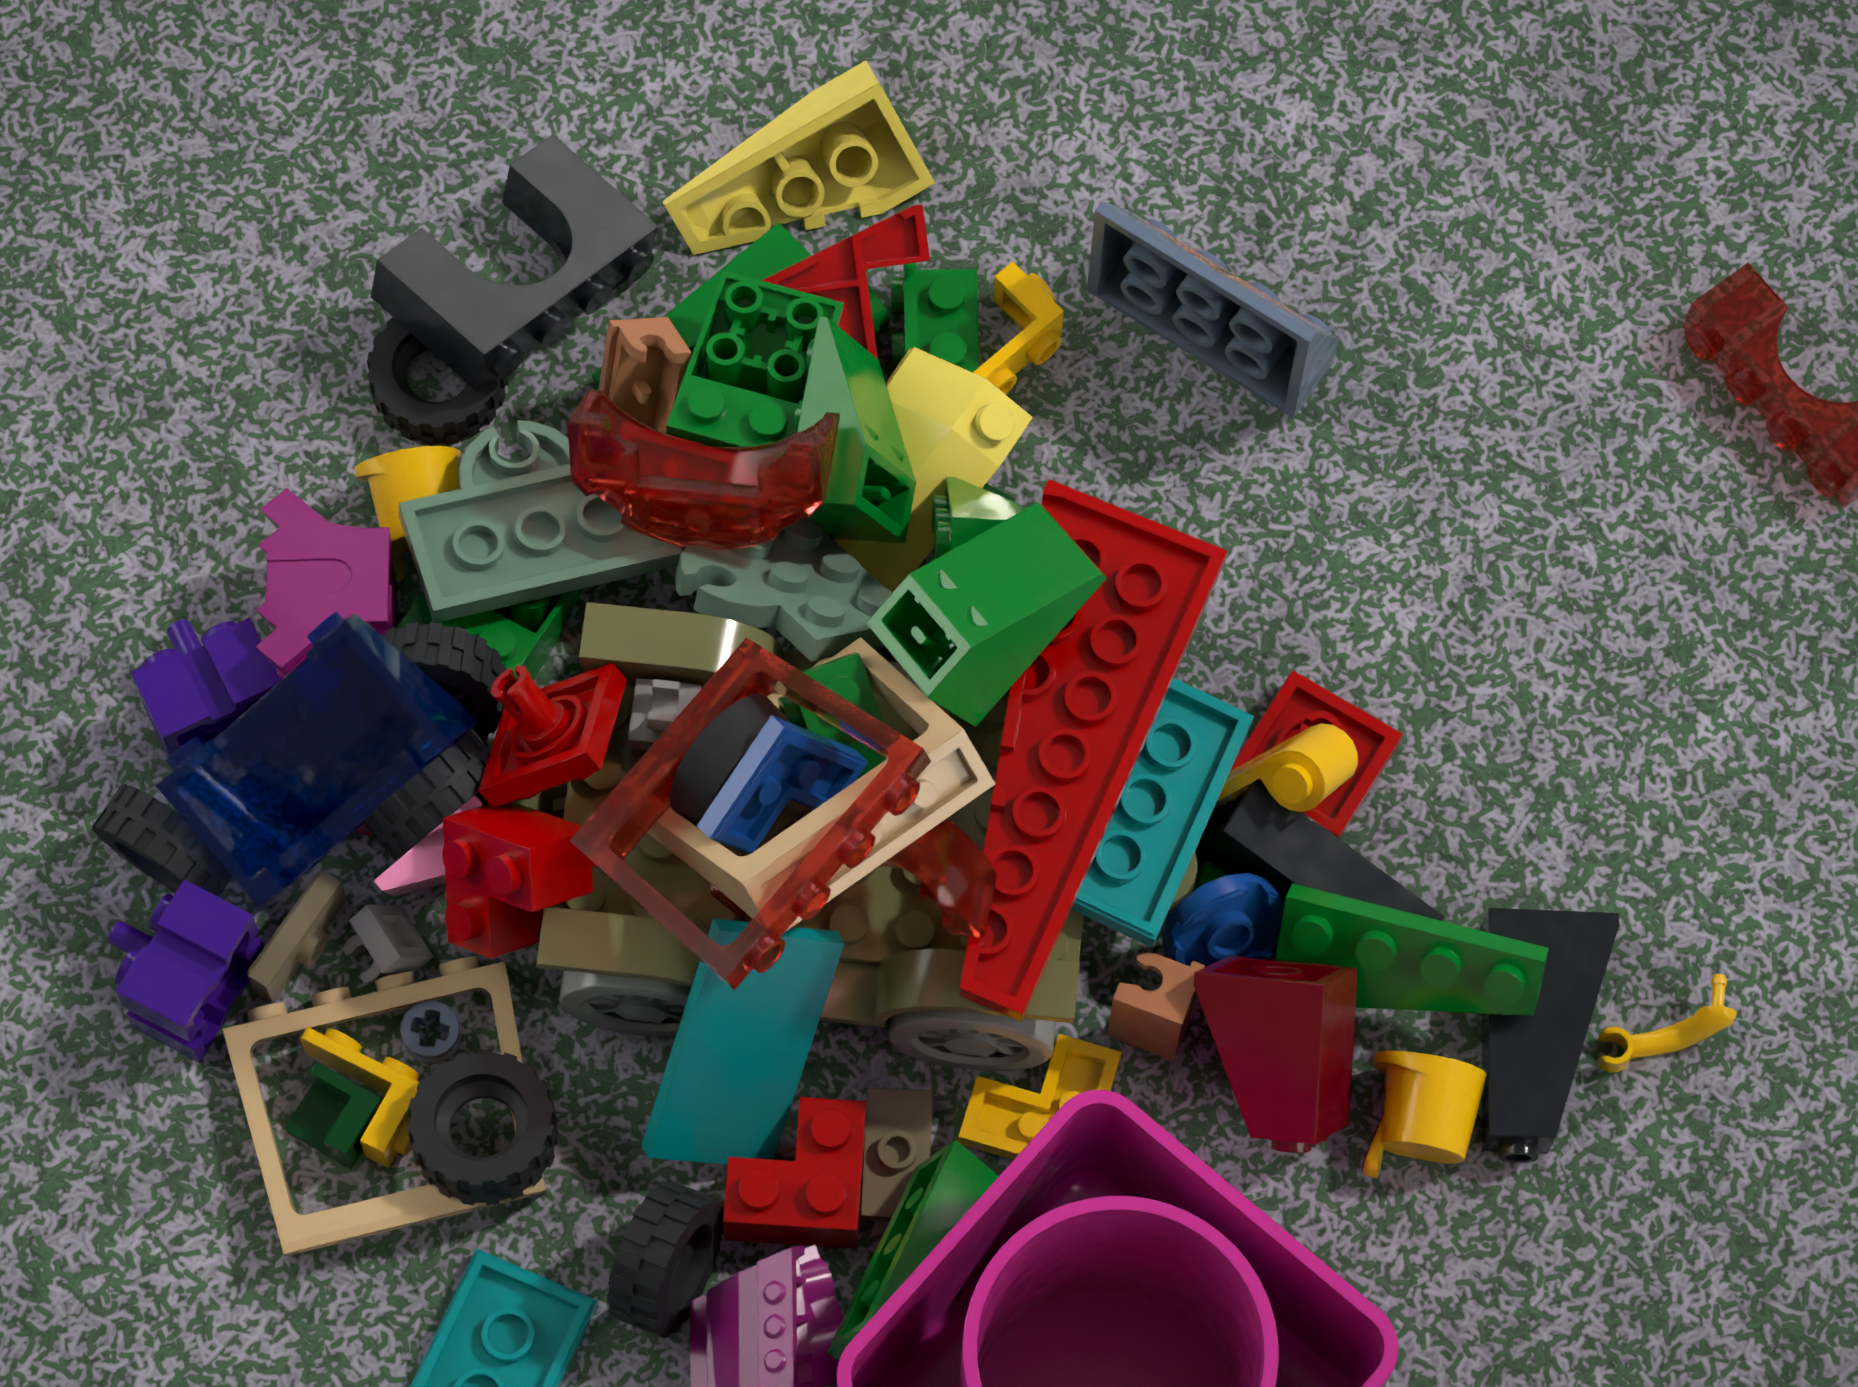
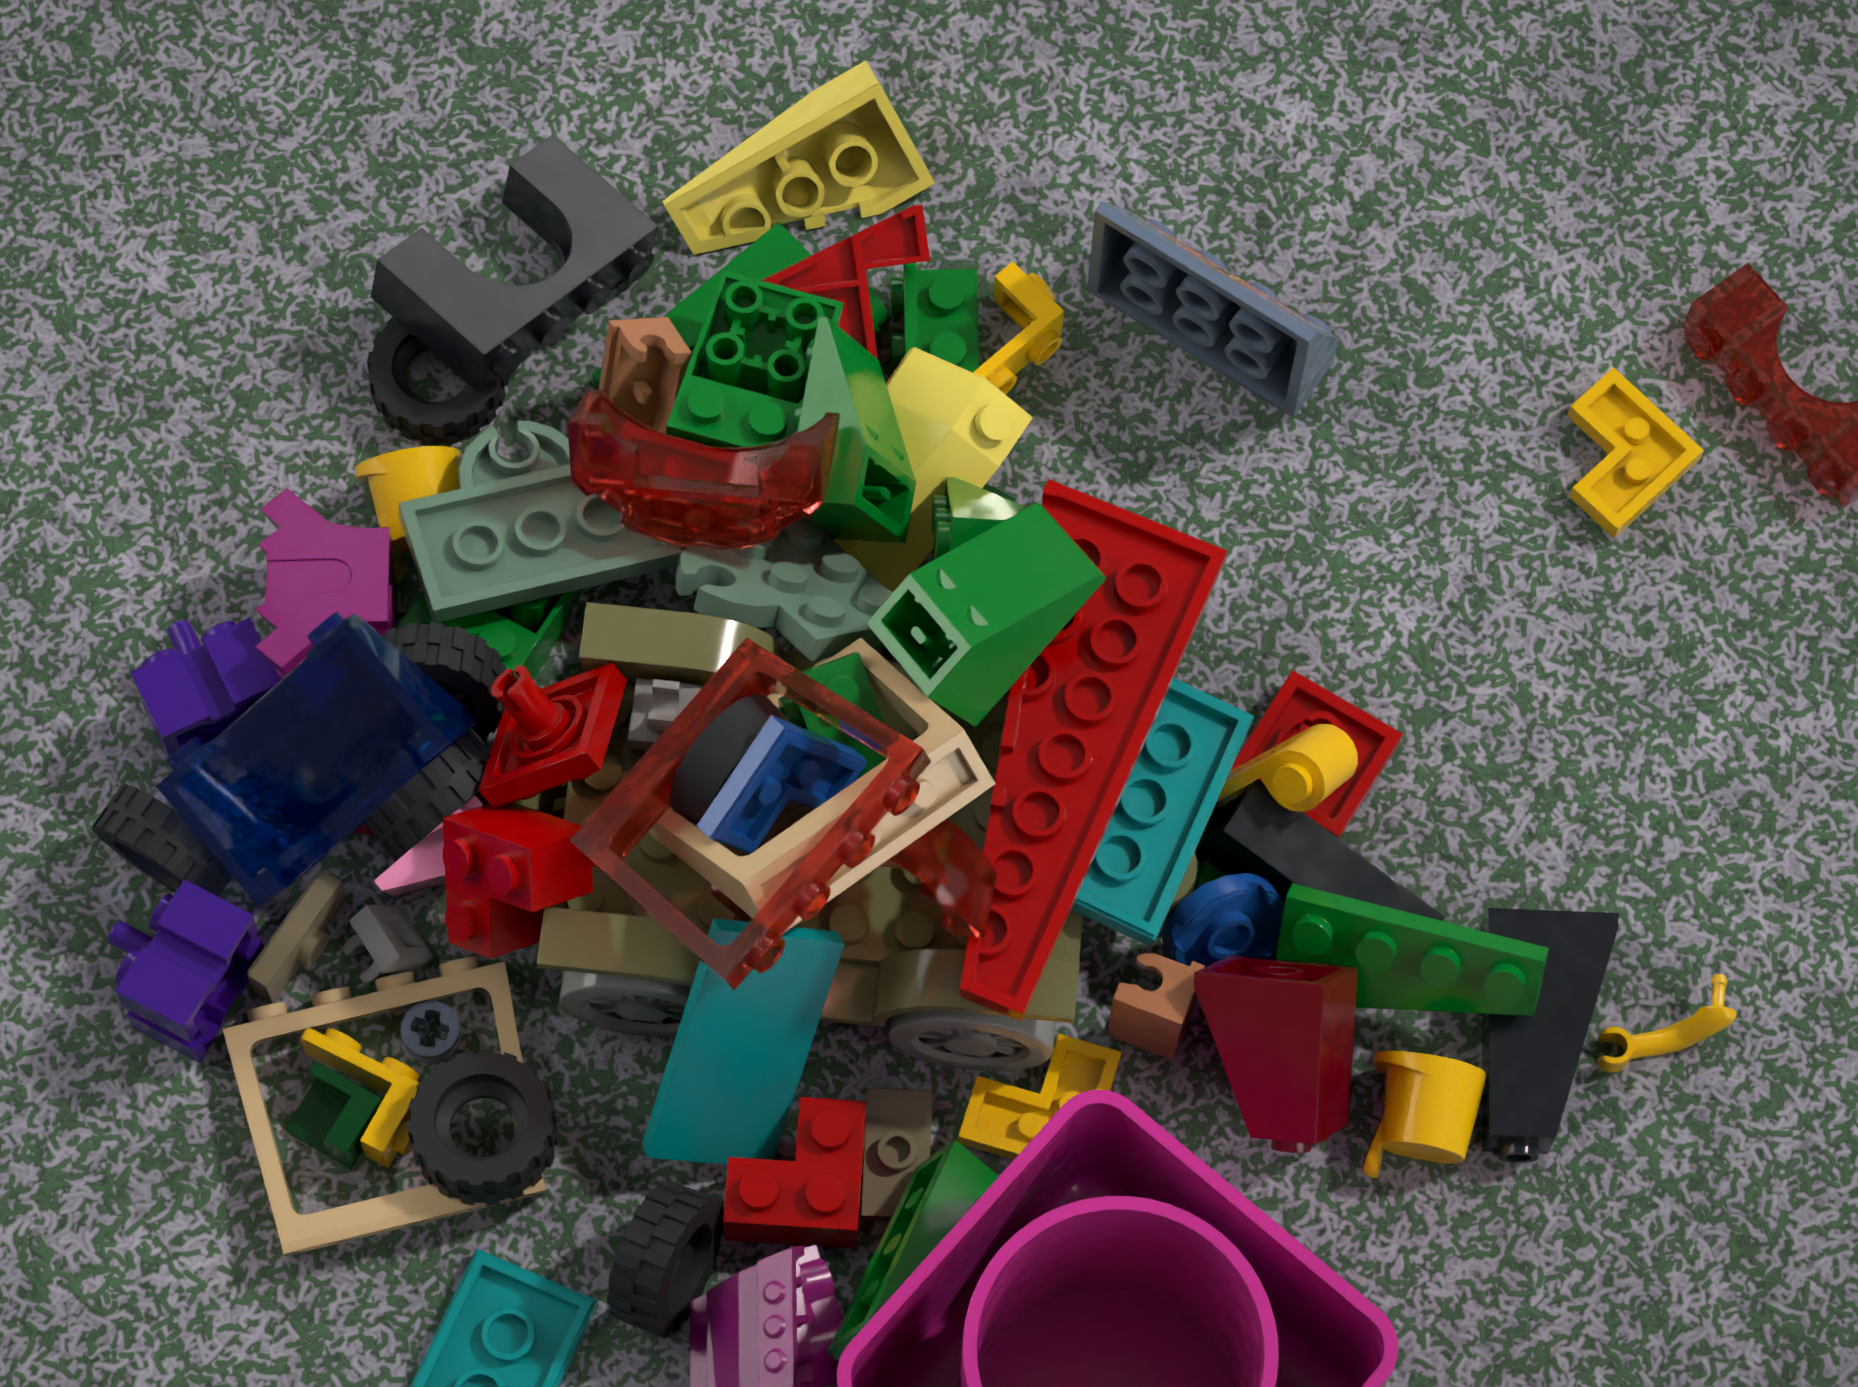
none -> yellow plate [1567,367,1704,539]

